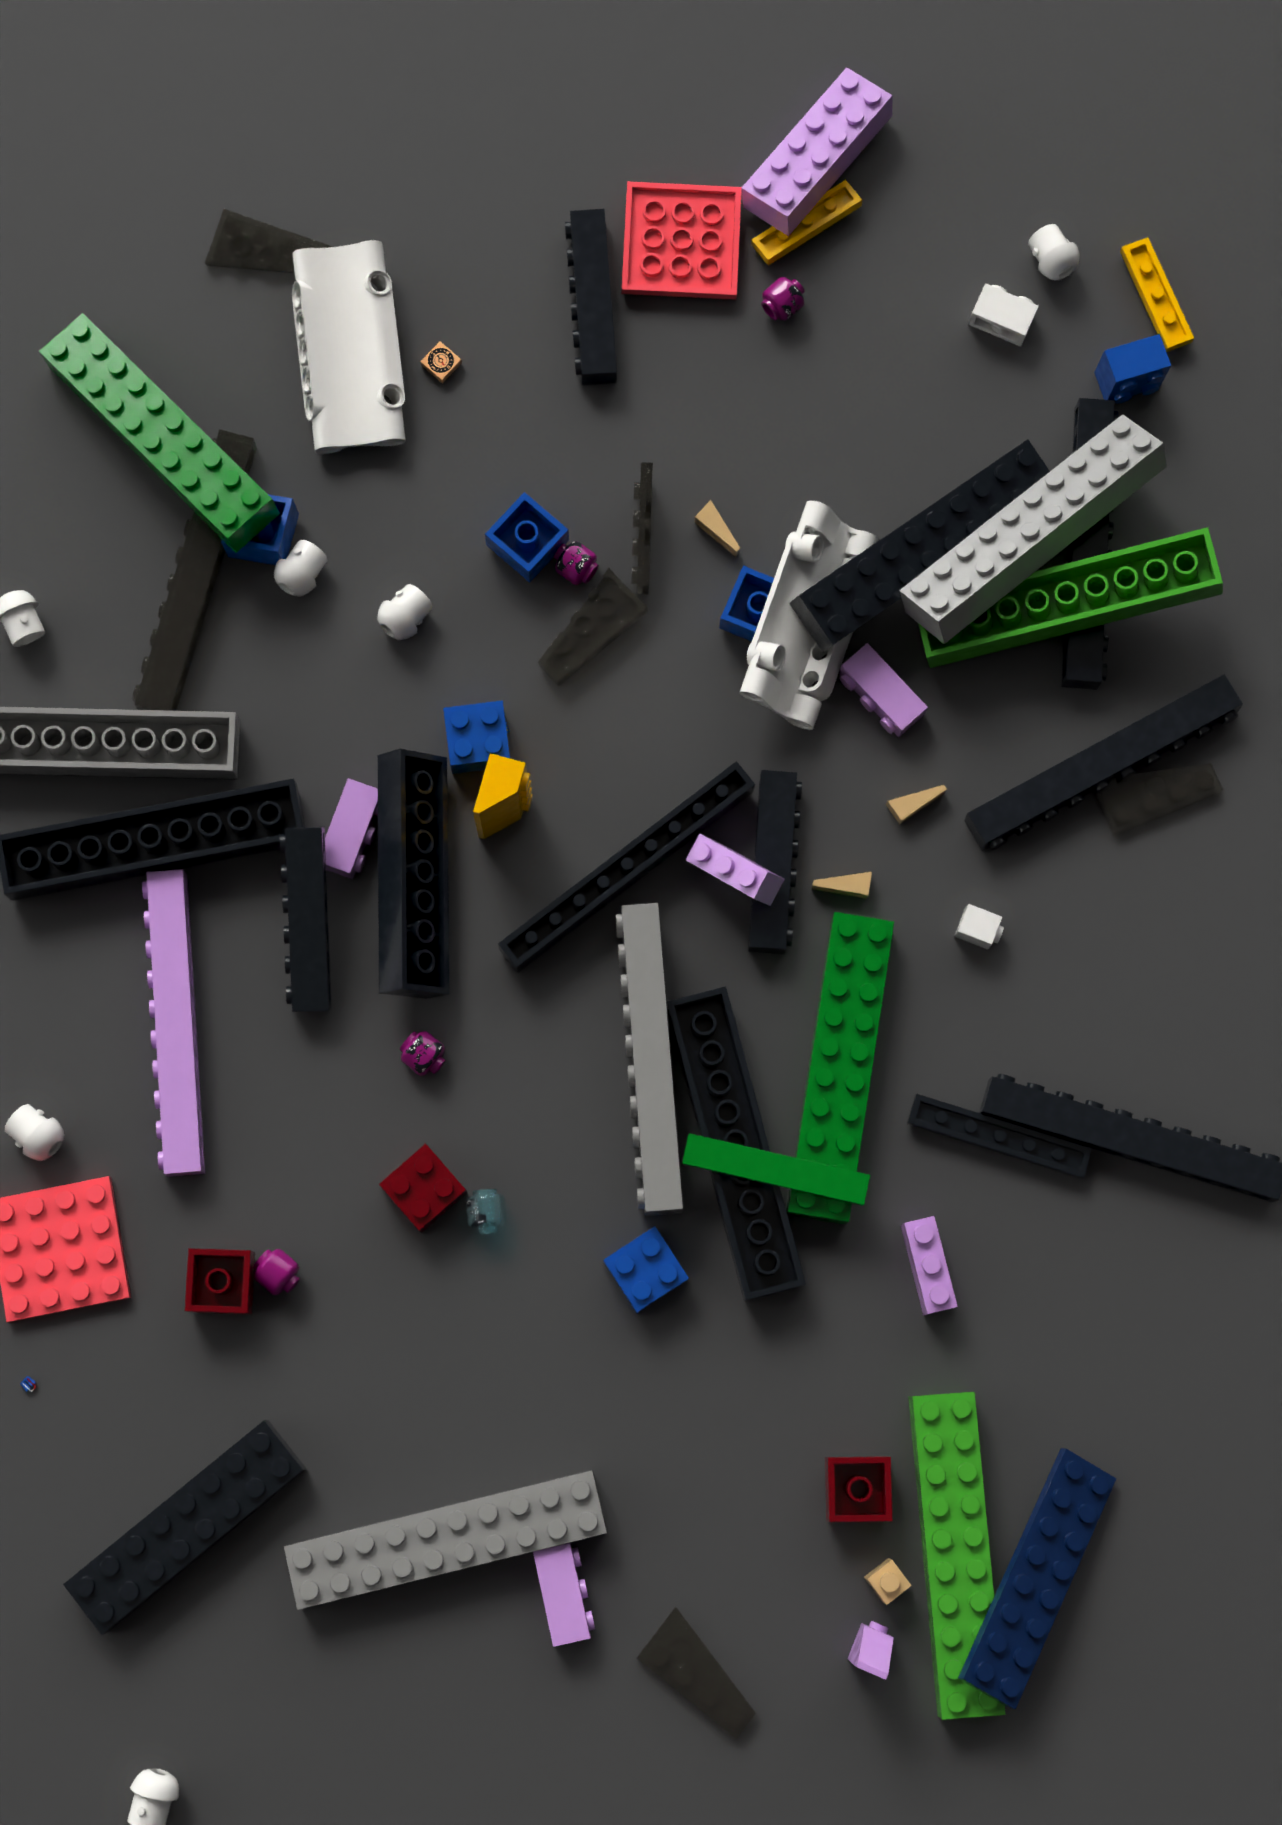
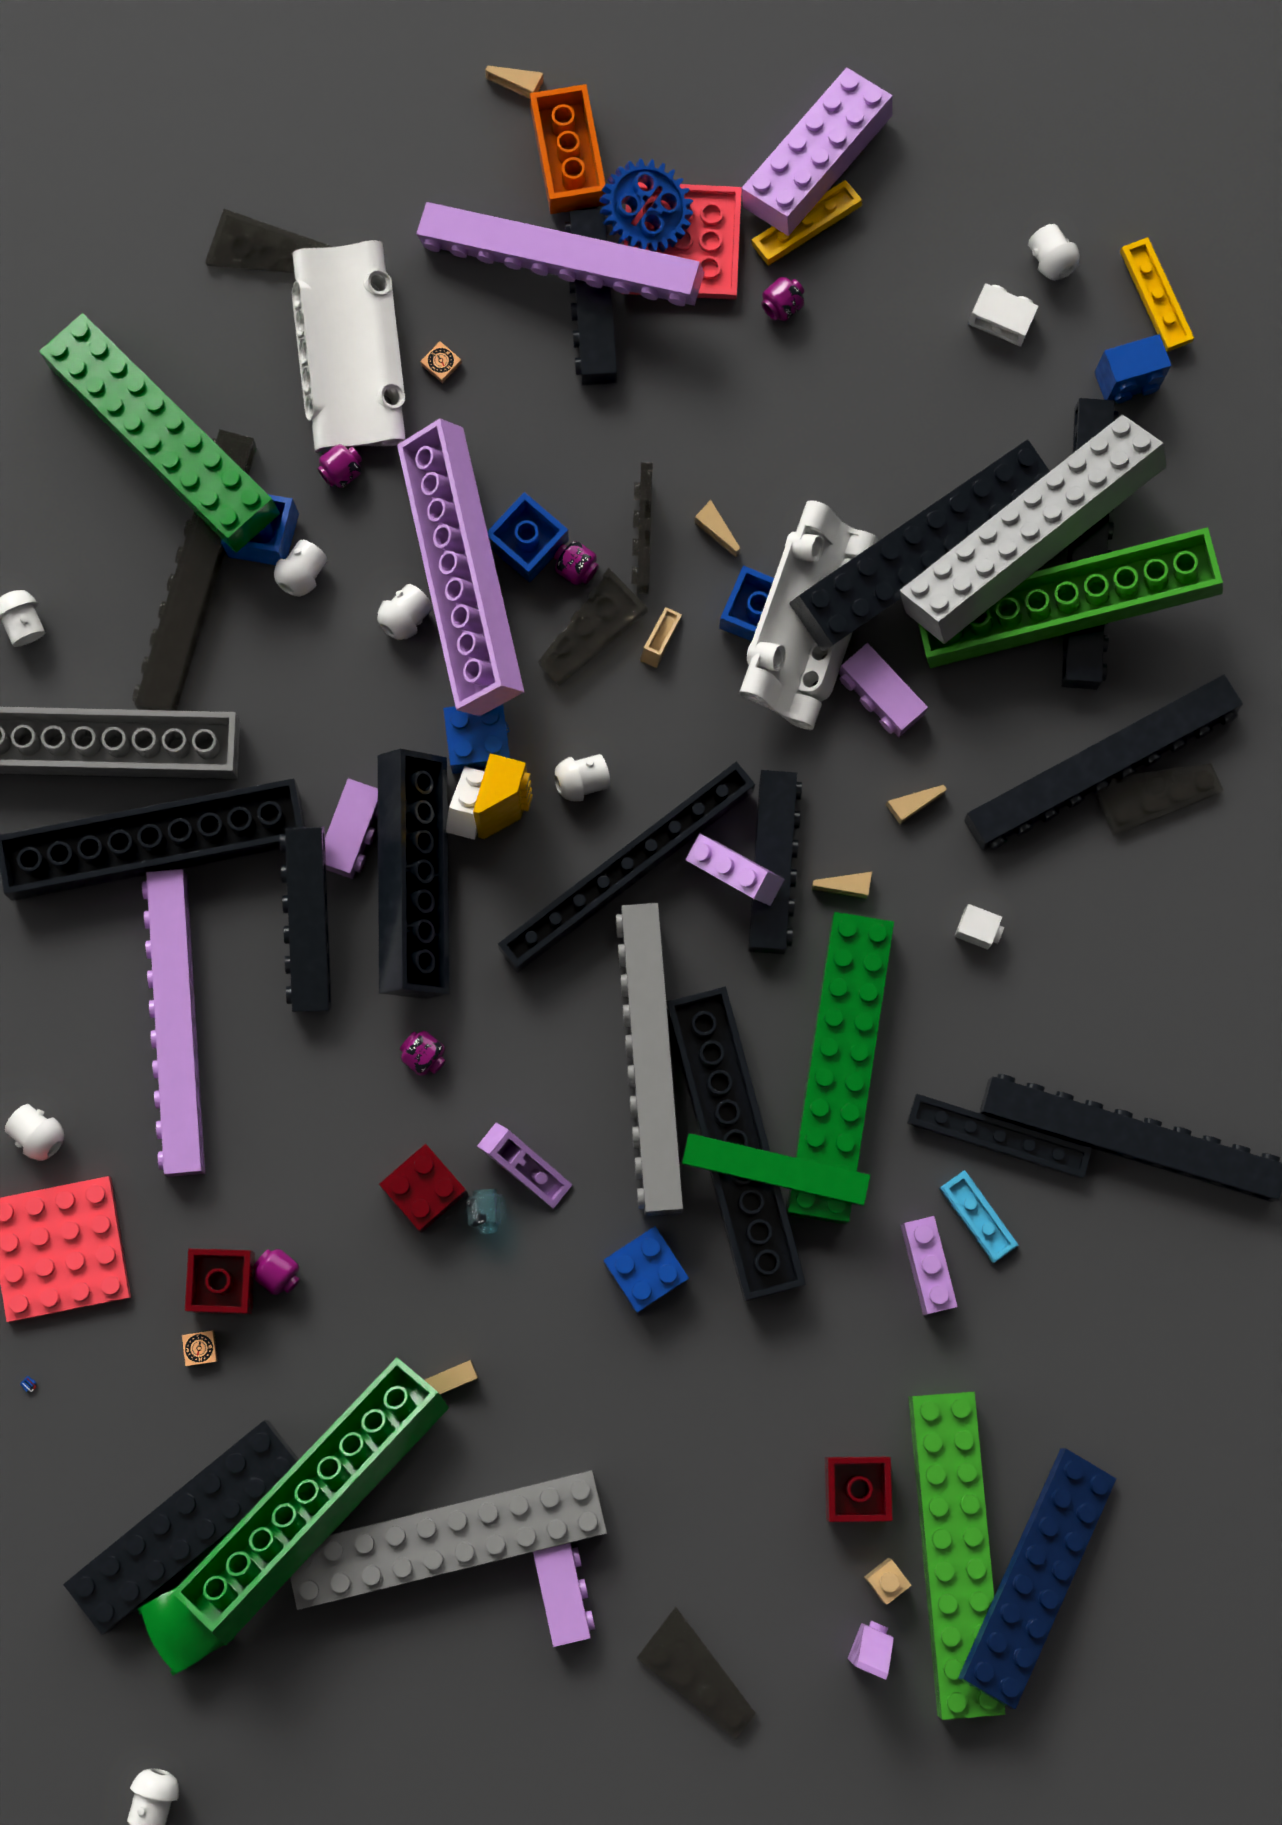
none -> green piece [137,1587,235,1676]
none -> green brick [172,1357,449,1645]
none -> light nougat tile [182,1330,218,1366]
none -> magenta head [317,444,362,488]
none -> lavender brick [397,418,524,716]
none -> lavender brick [416,202,704,306]
none -> tan piece [425,1360,479,1394]
none -> white brick [446,766,485,840]
none -> lavender slope [477,1122,572,1209]
none -> tan piece [485,66,544,99]
none -> orange brick [530,84,606,214]
none -> white piece [554,754,610,801]
none -> blue gear [599,159,693,252]
none -> tan piece [640,607,682,668]
none -> medium azure tile [939,1170,1019,1263]

